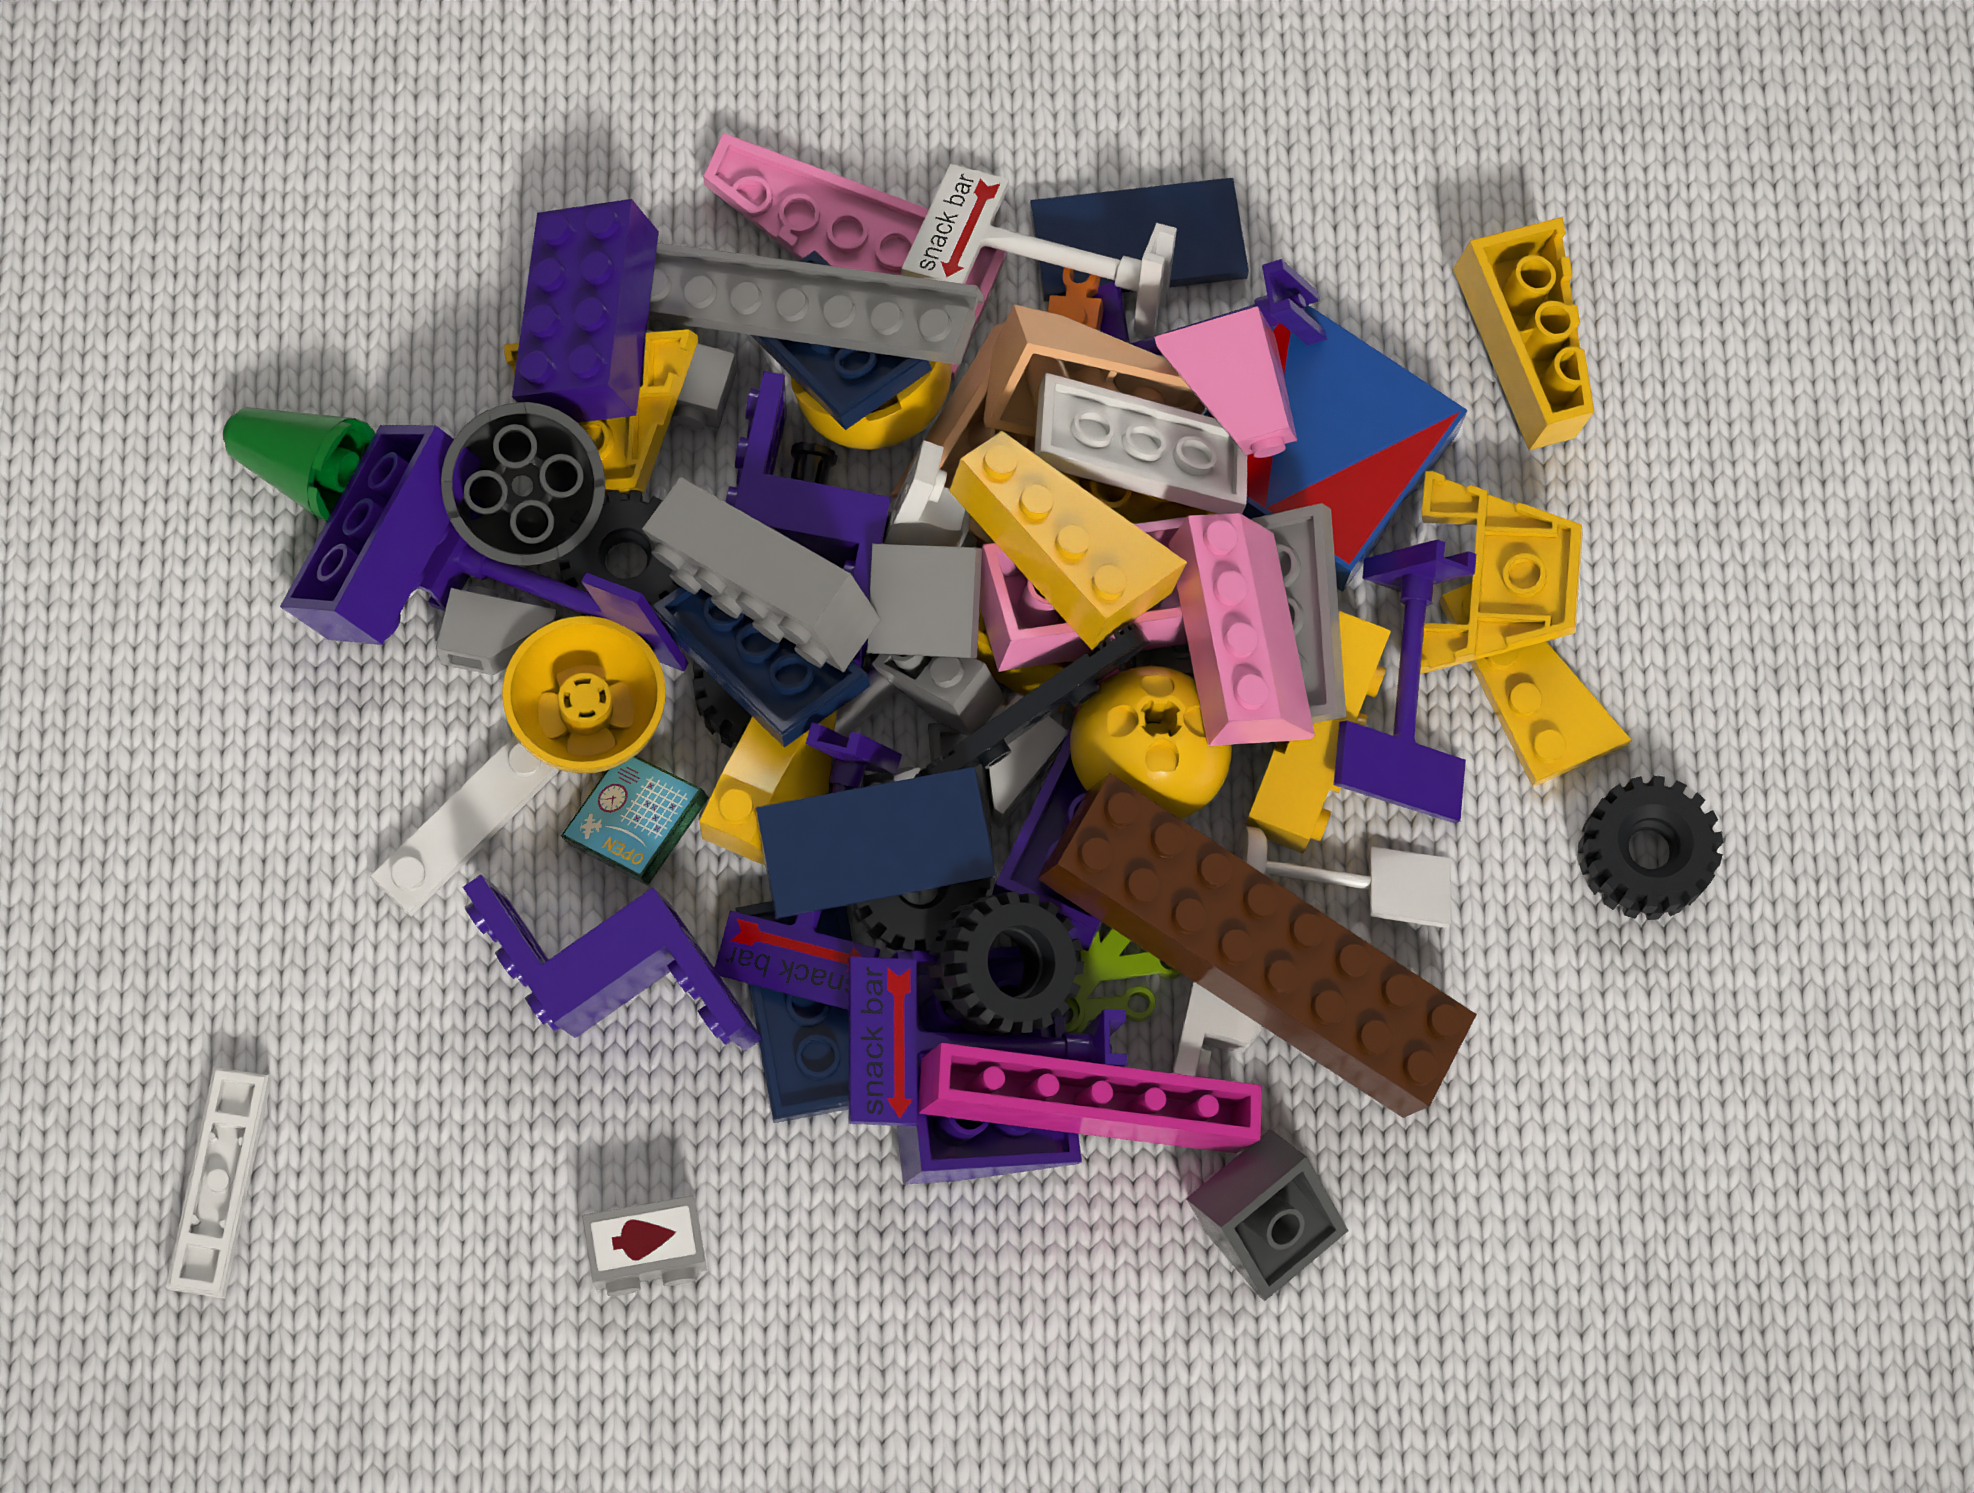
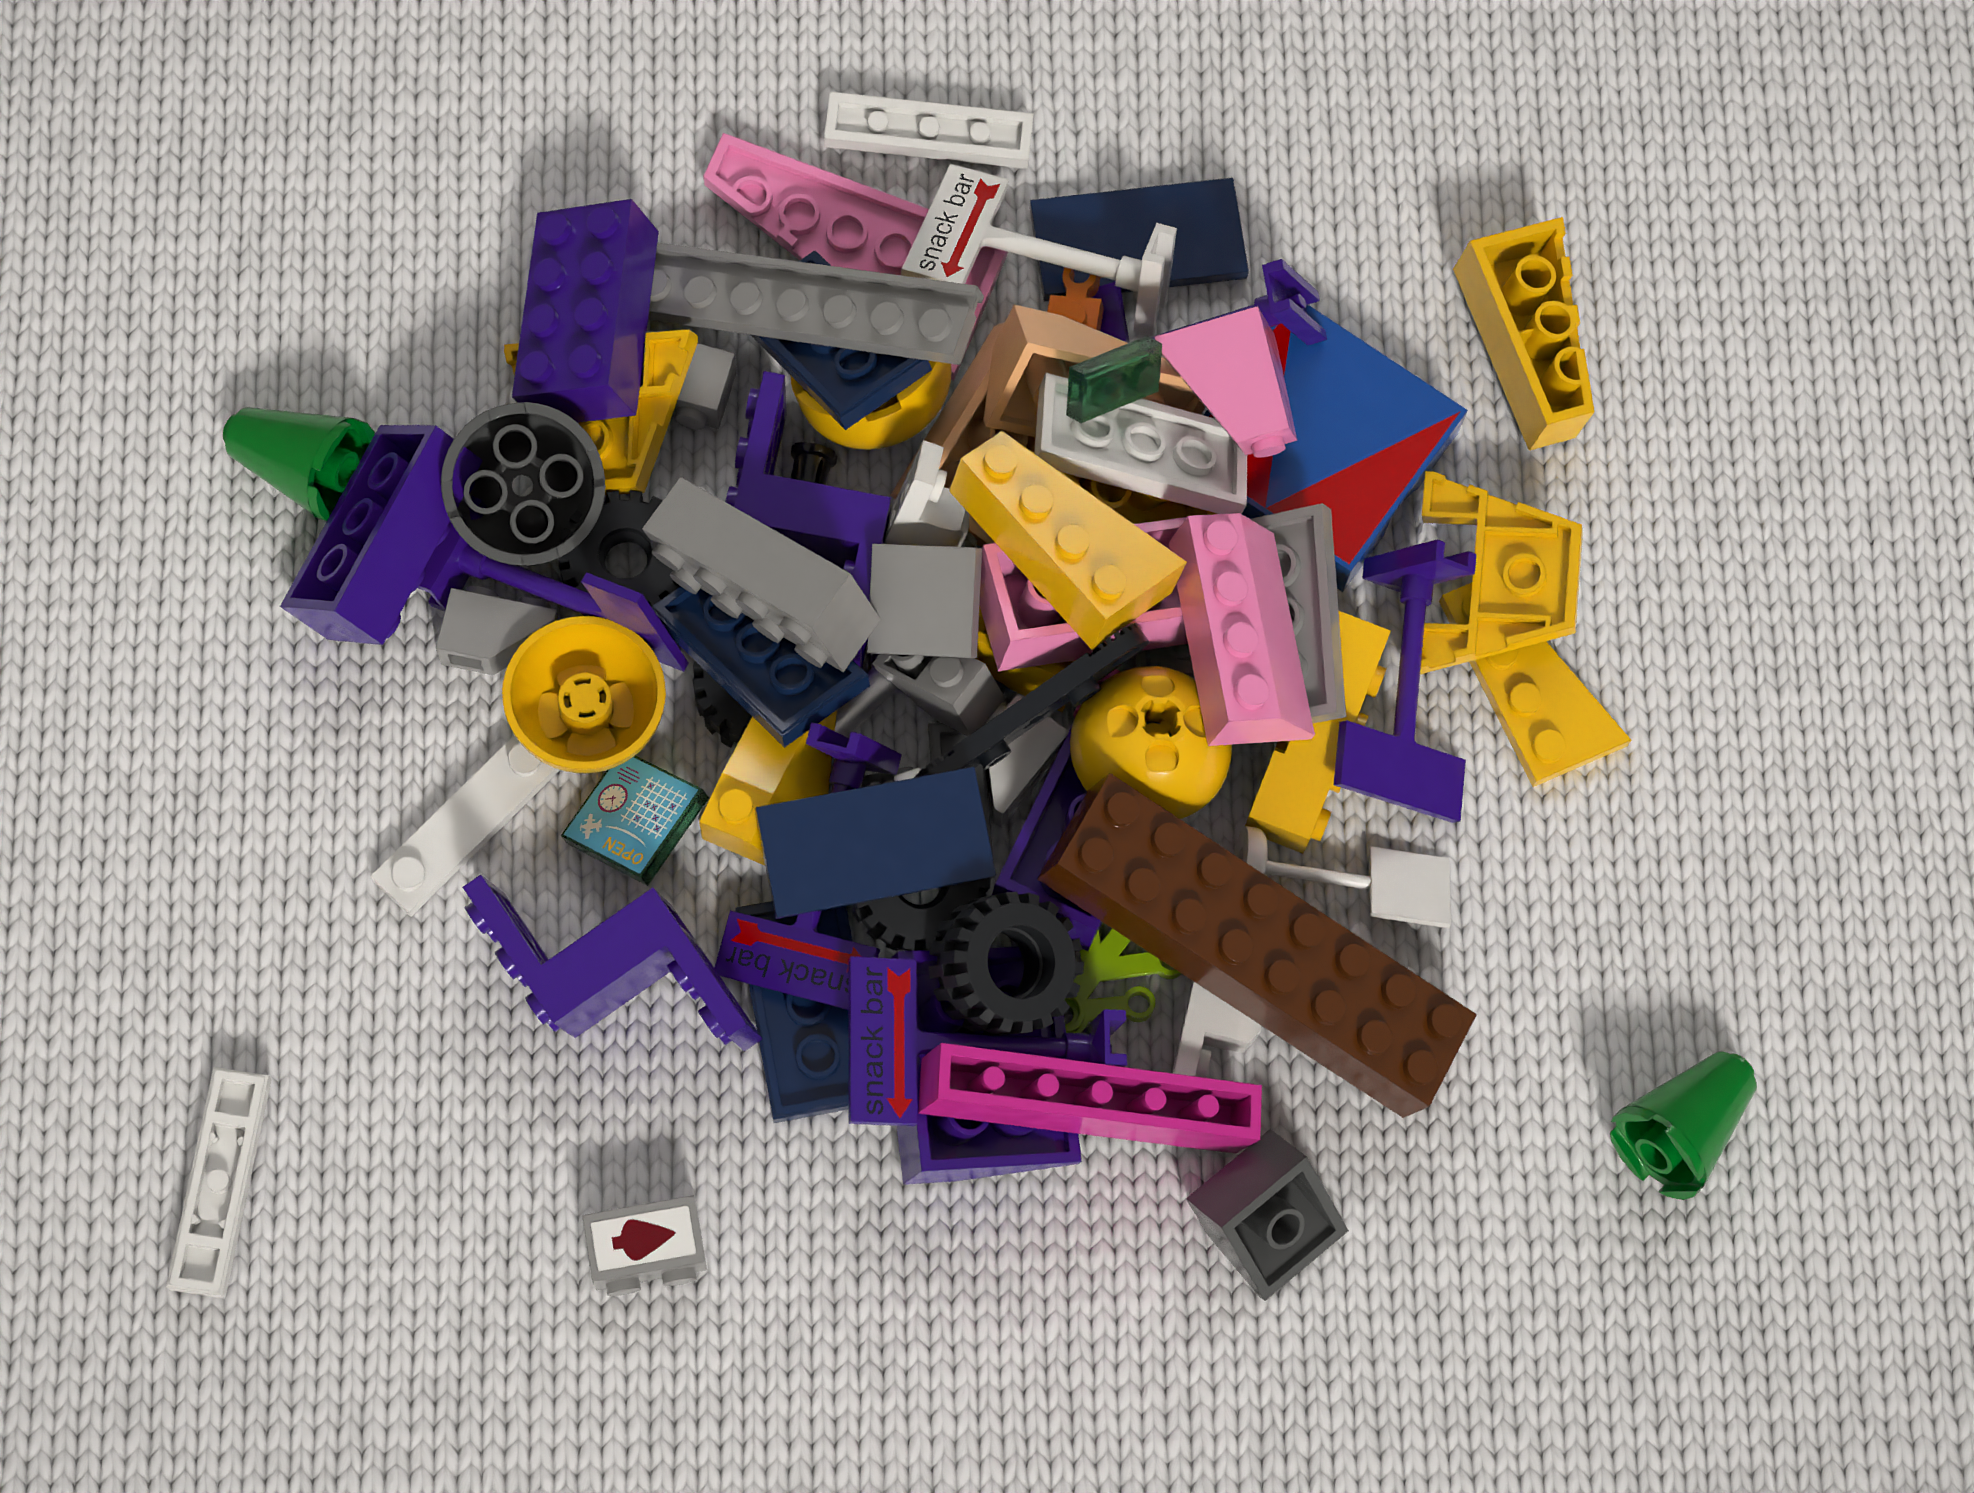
black tyre [1578,775,1723,920] -> none
none -> white plate [824,92,1034,169]
none -> clear green plate [1066,336,1162,423]
none -> green cone [1610,1051,1757,1200]

